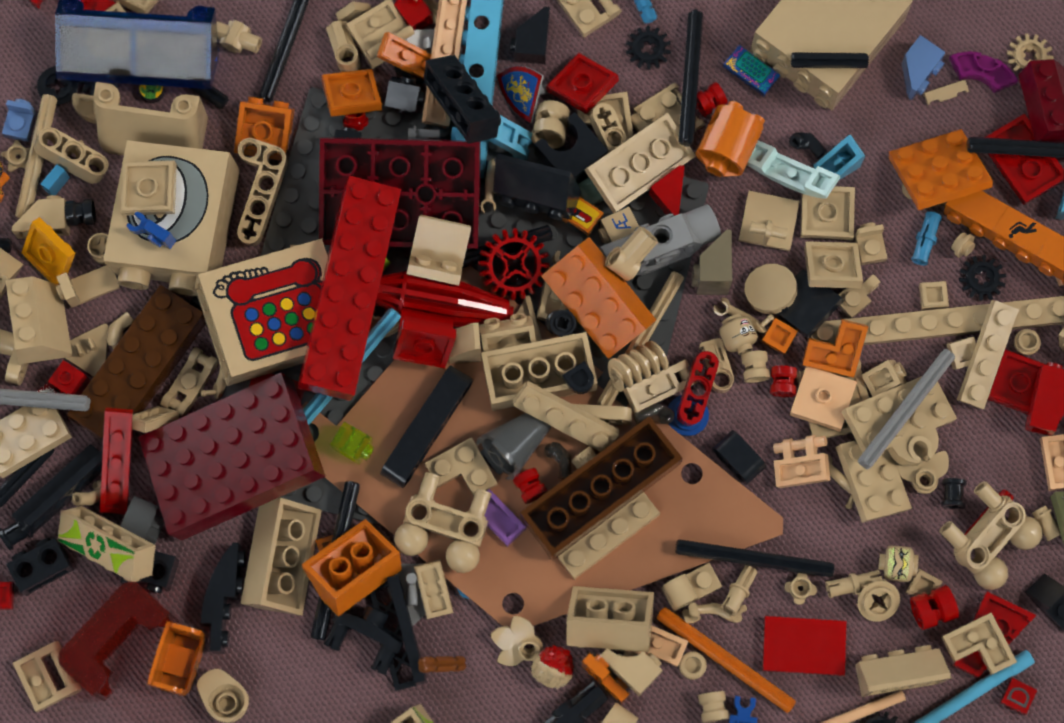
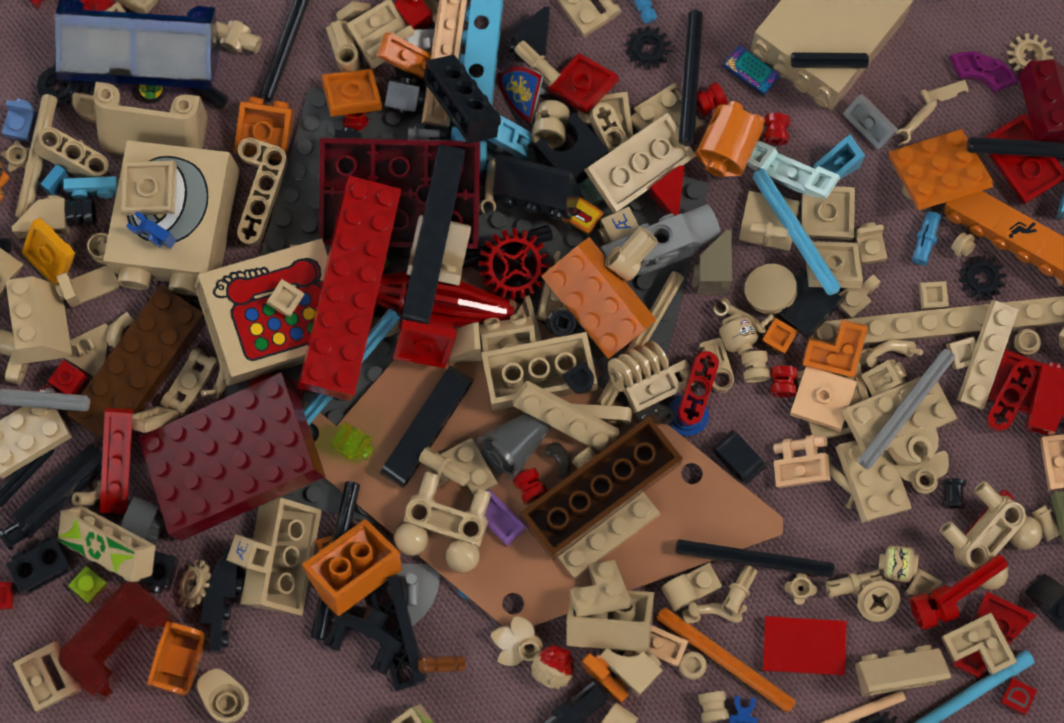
tan plate [414,559,453,619] -> none
black arm [789,132,827,159] -> none
medium blue slope [901,35,946,100] -> none
none -> medium azure plate [64,176,119,199]
none -> lime plate [68,565,108,604]
none -> tan gear [178,560,210,608]
none -> tan brick [227,534,275,573]
none -> tan plate [266,279,305,318]
none -> black beam [401,144,465,324]
none -> tan axle [419,447,471,486]
none -> tan axle [515,41,561,86]
none -> tan plate [570,560,631,617]
none -> medium azure axle [752,168,841,295]
none -> red wheel [763,113,790,146]
none -> light grey plate [843,94,898,150]
none -> tan piece [860,340,923,367]
none -> tan piece [894,89,937,146]
none -> red axle [936,554,1008,610]
none -> red beam [986,361,1037,432]

